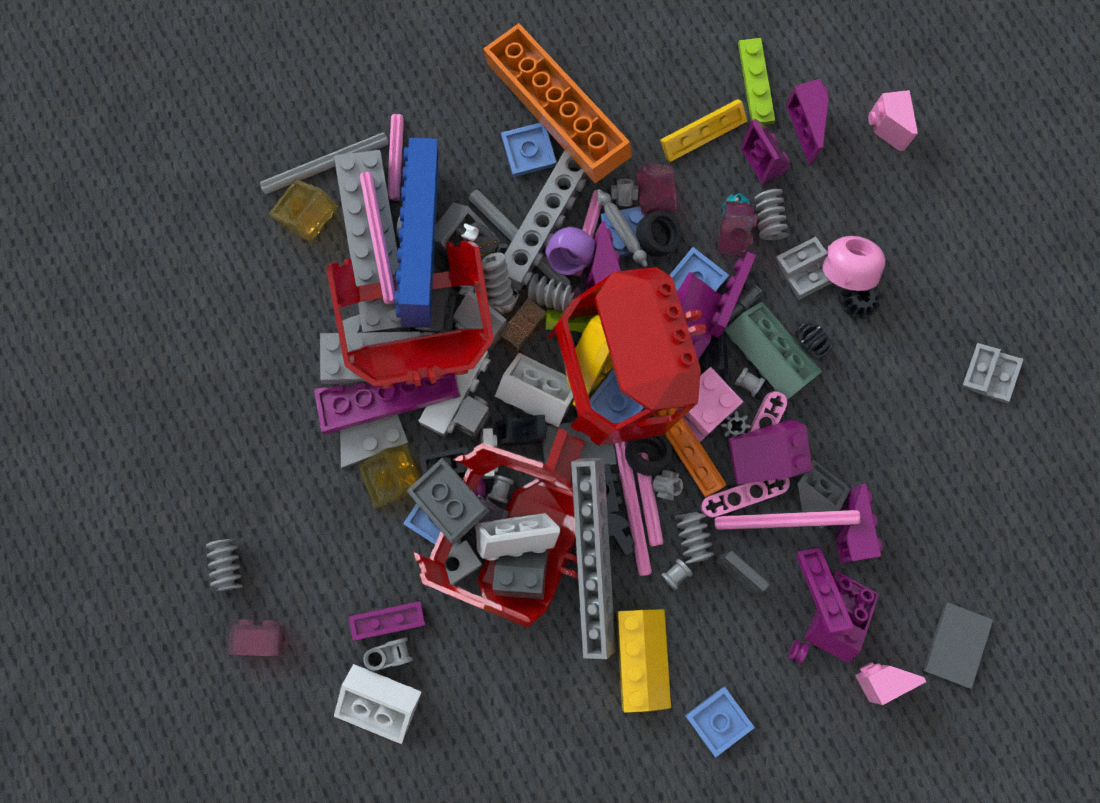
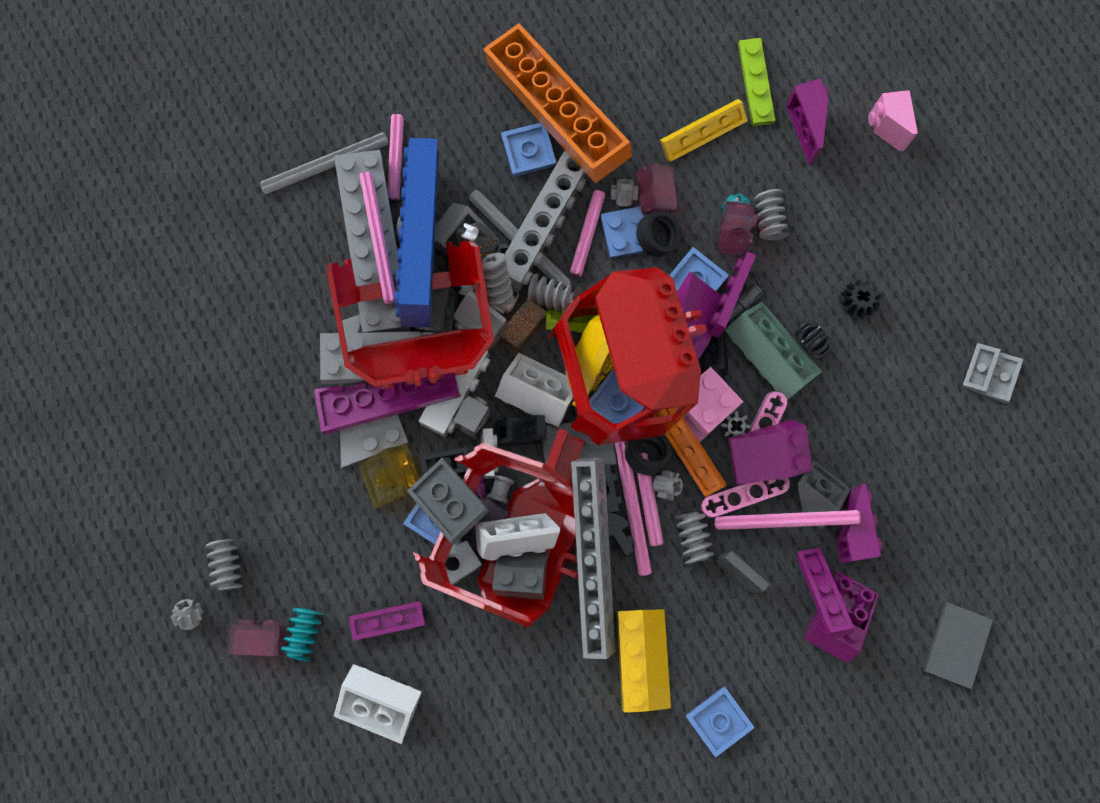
clear yellow slope [268,179,338,242] -> none
light grey piece [364,637,413,671] -> none
medium lavender piece [546,227,596,275] -> none
magenta slope [584,221,621,291] -> none
light grey wheel [597,189,647,267] -> none
light grey bush [661,559,693,591] -> none
light grey bush [734,367,765,397] -> none
magenta slope [740,118,790,185] -> none
light grey slope [776,237,833,300] -> none
magenta bush [788,639,809,664] -> none
bright pink piece [823,236,885,291] -> none
bright pink slope [855,662,926,705] -> none
none -> light grey gear [170,599,203,630]
none -> teal piece [281,607,324,662]

